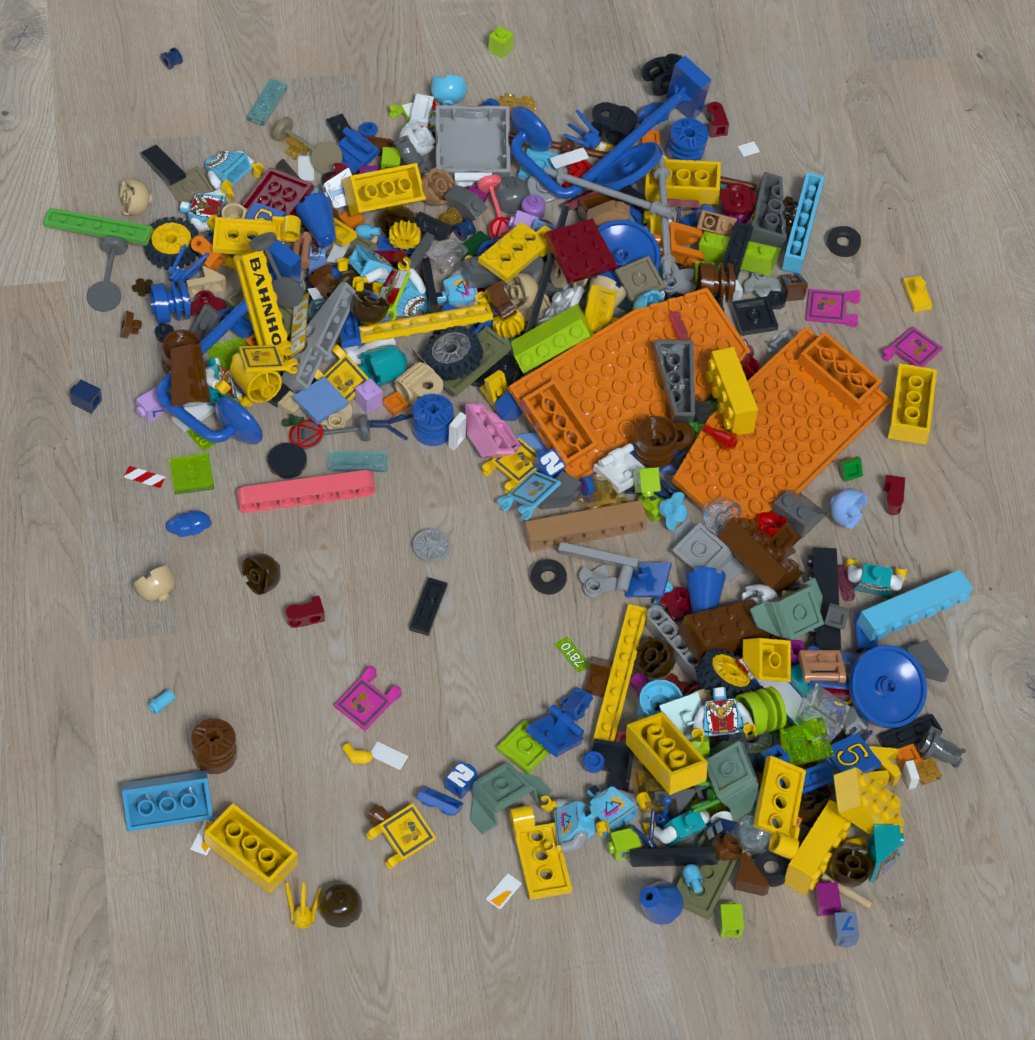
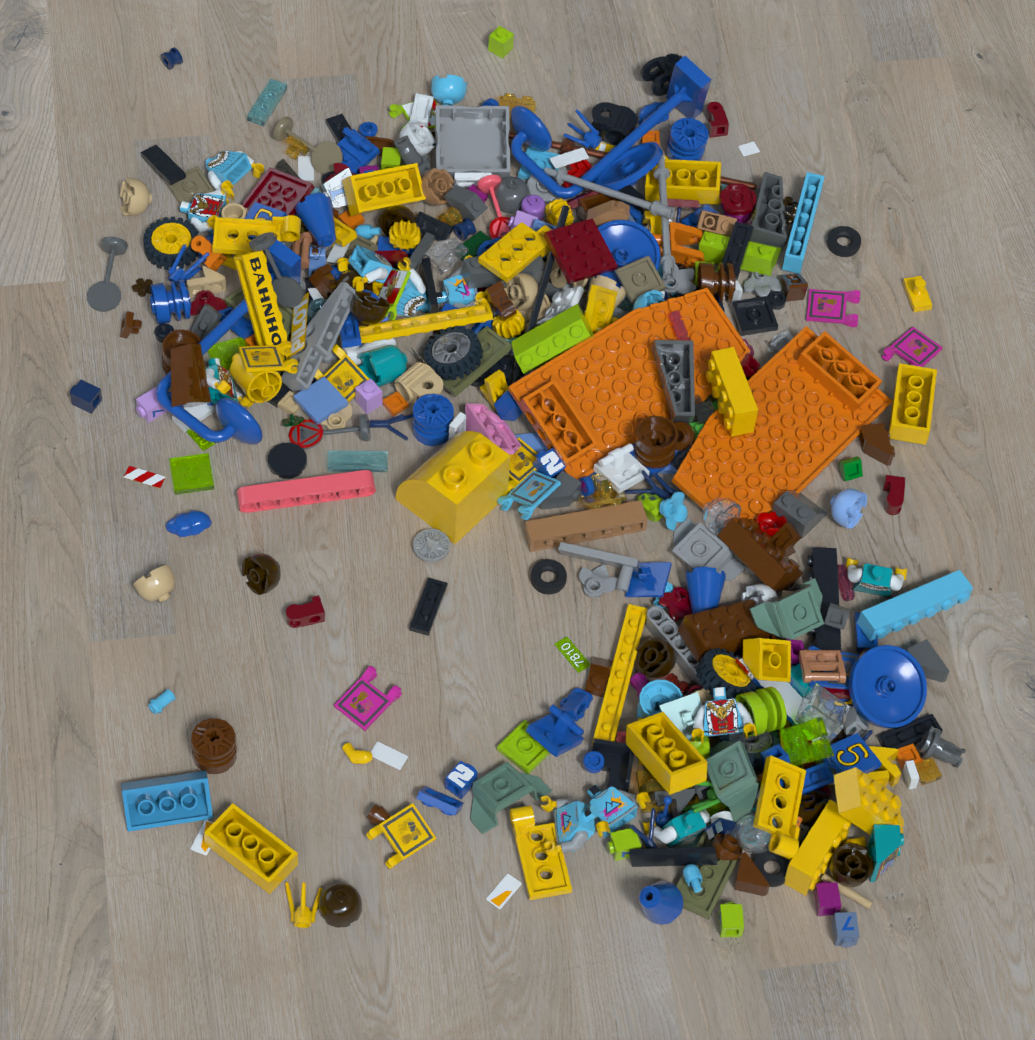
bright green plate [43,208,154,246] -> none
lime brick [633,467,661,497] -> none
red cone [702,425,738,451] -> none
none -> yellow brick [395,431,511,545]
none -> yellow gear [545,198,574,226]
none -> reddish brown slope [858,423,895,466]

